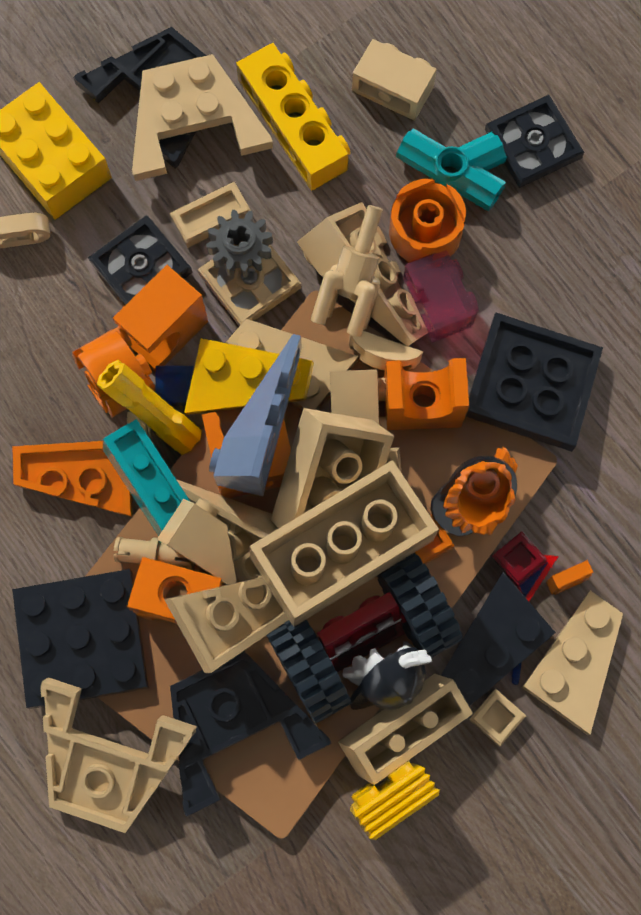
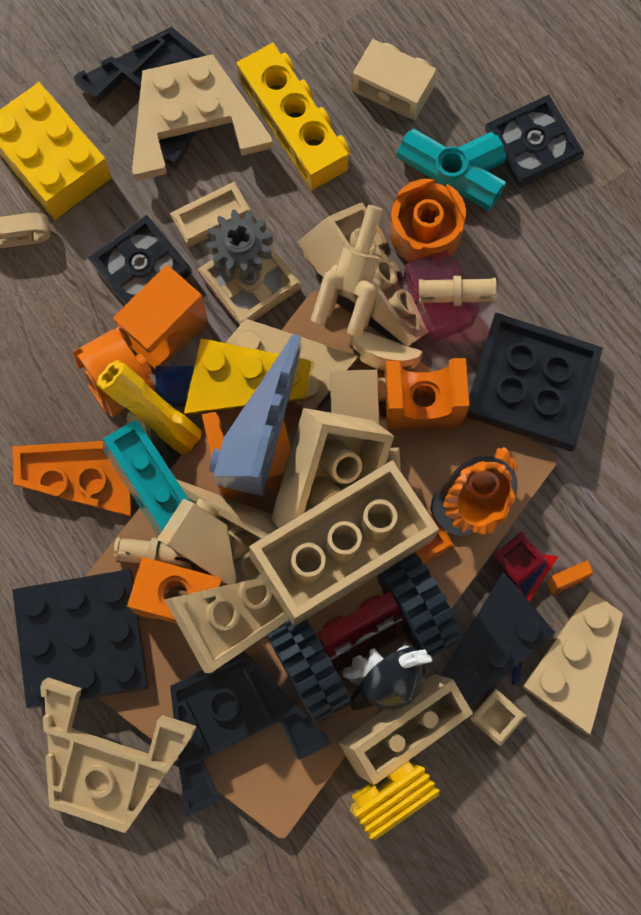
none -> tan pin [419,275,496,306]

